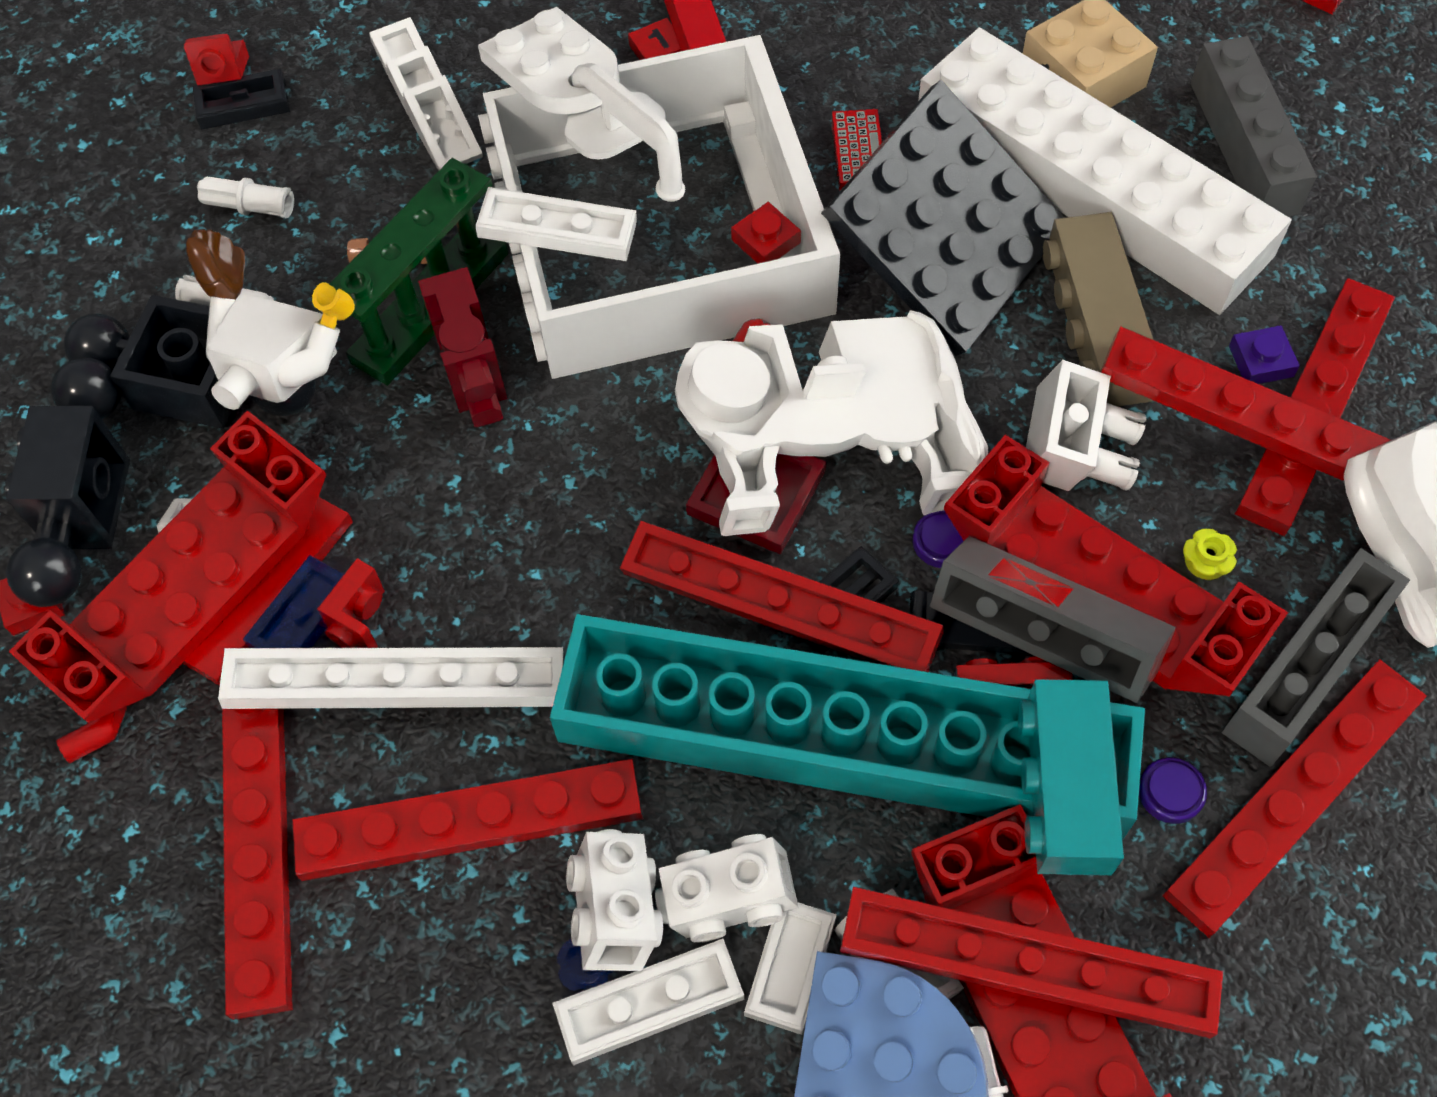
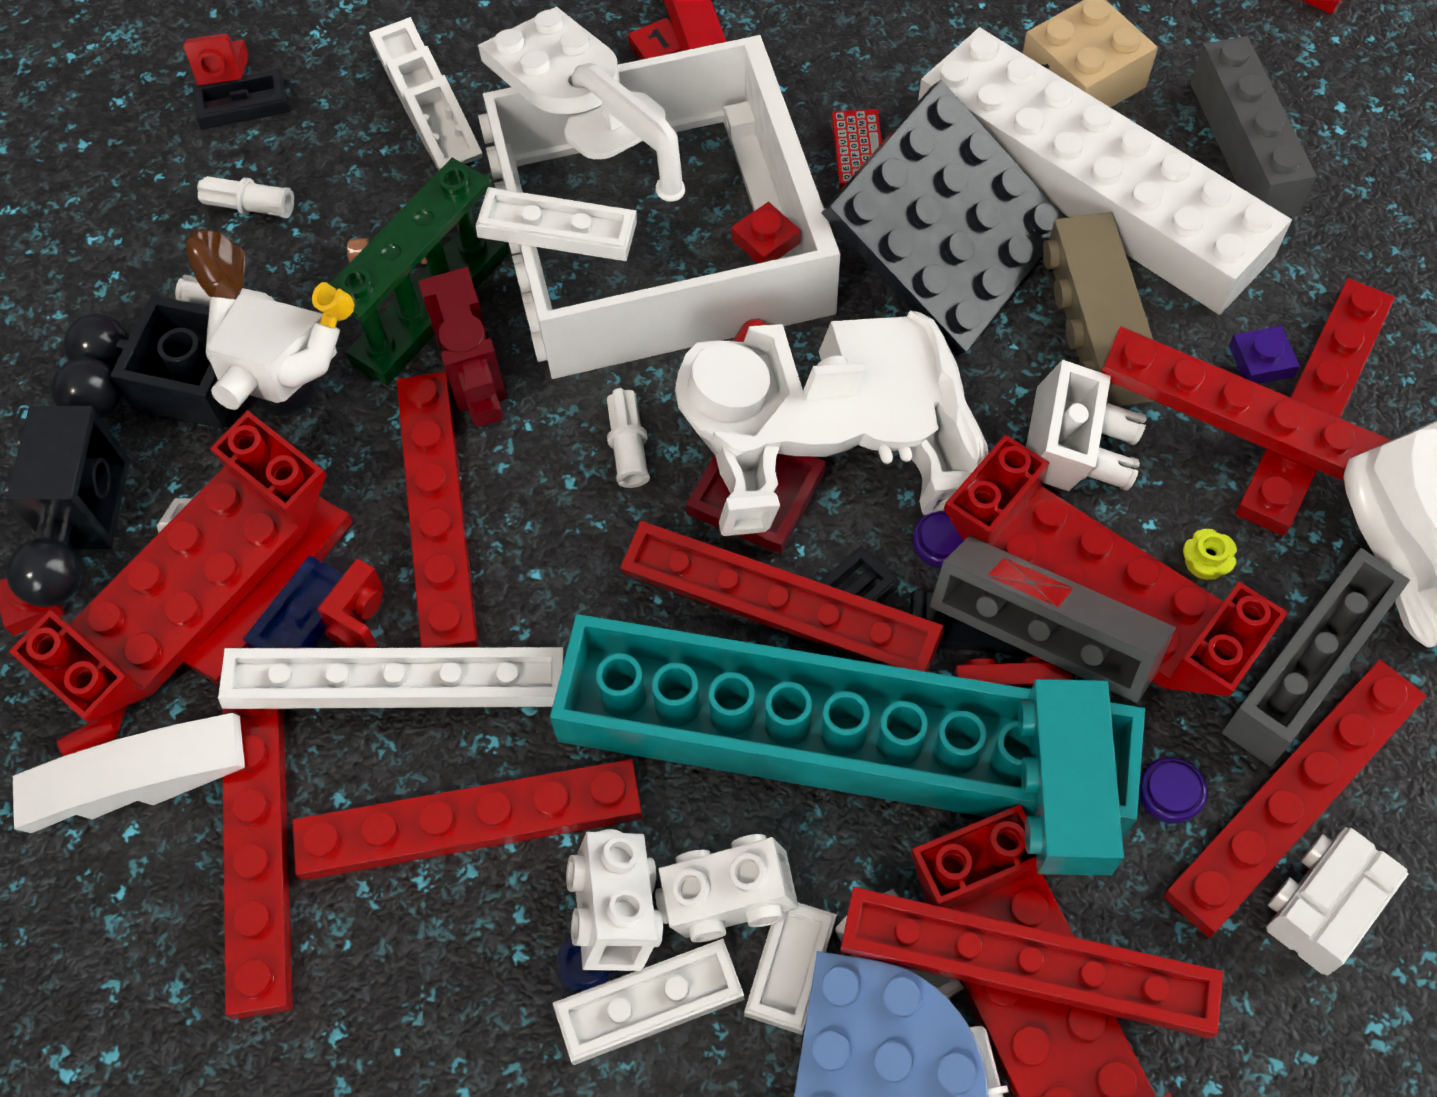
none -> white slope [12,713,245,833]
none -> red plate [397,371,479,648]
none -> white axle [607,388,650,488]
none -> white brick [1265,827,1409,976]

